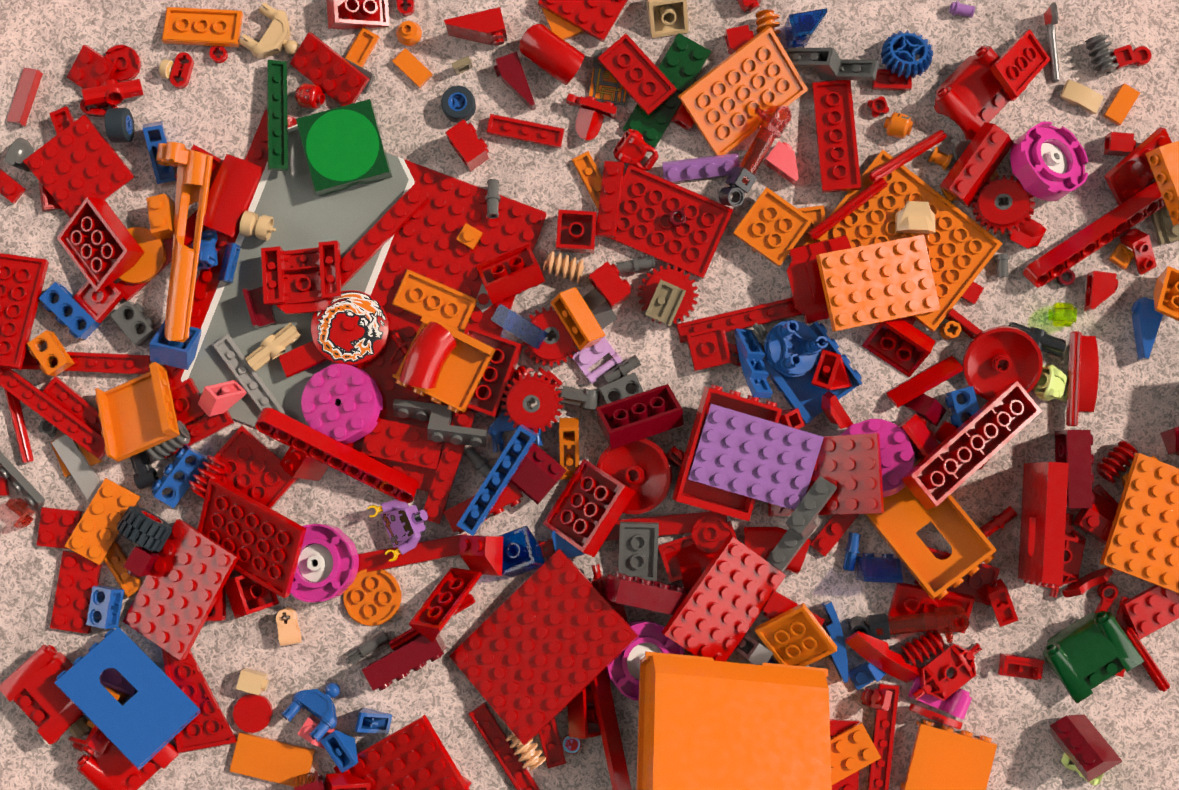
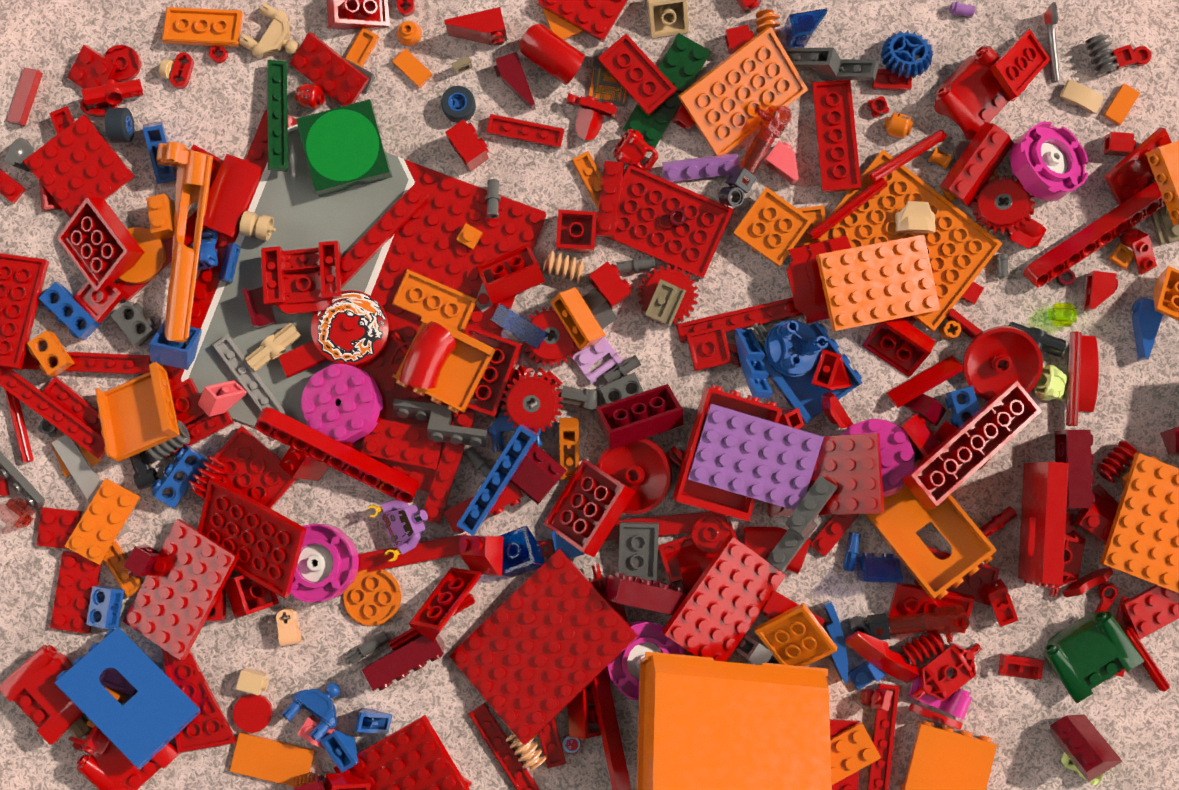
black wheel [117,506,172,551] -> none

